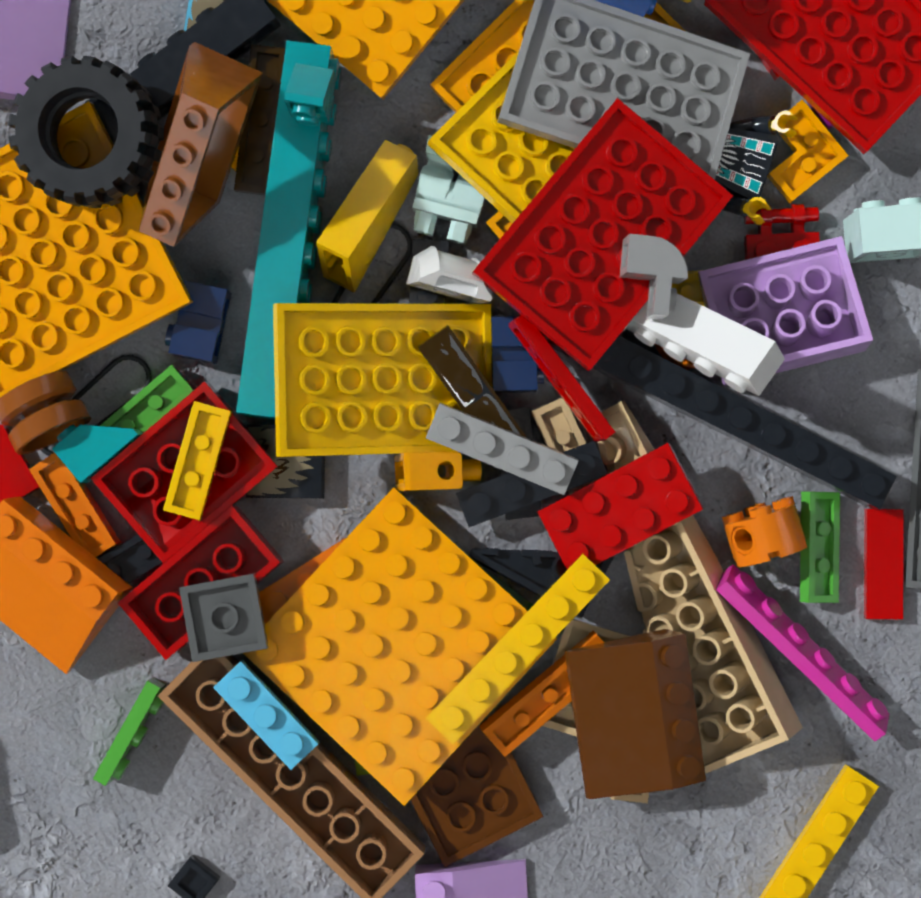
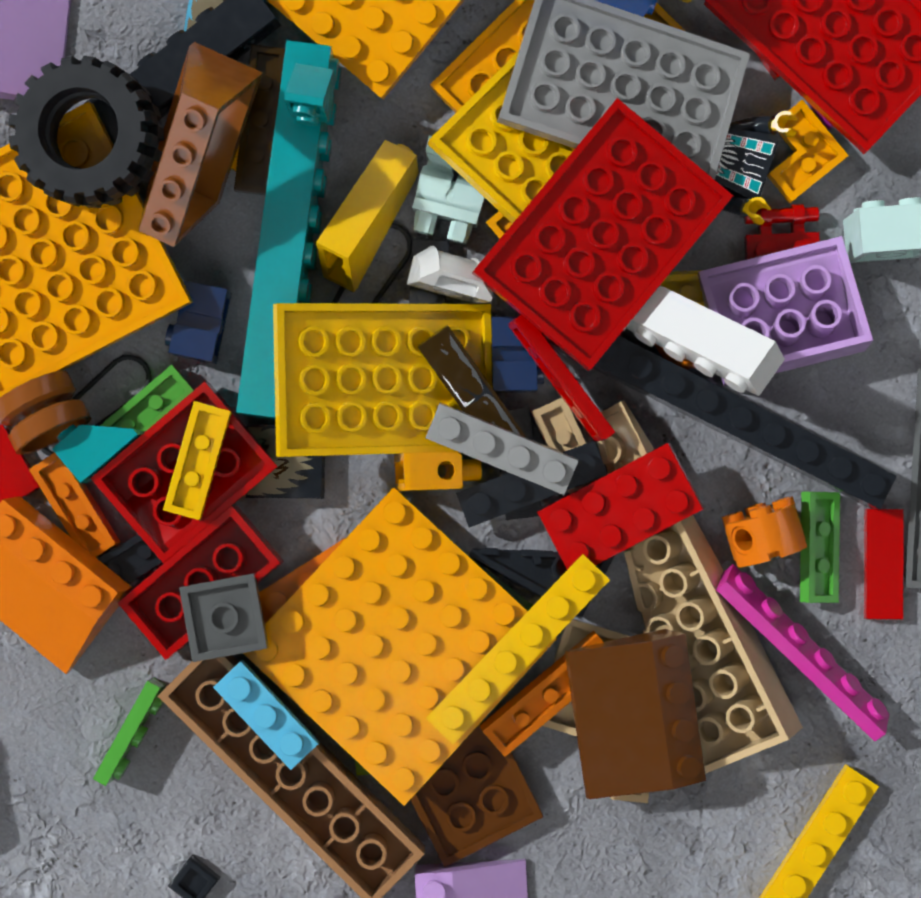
light grey brick [620,234,688,320] -> none

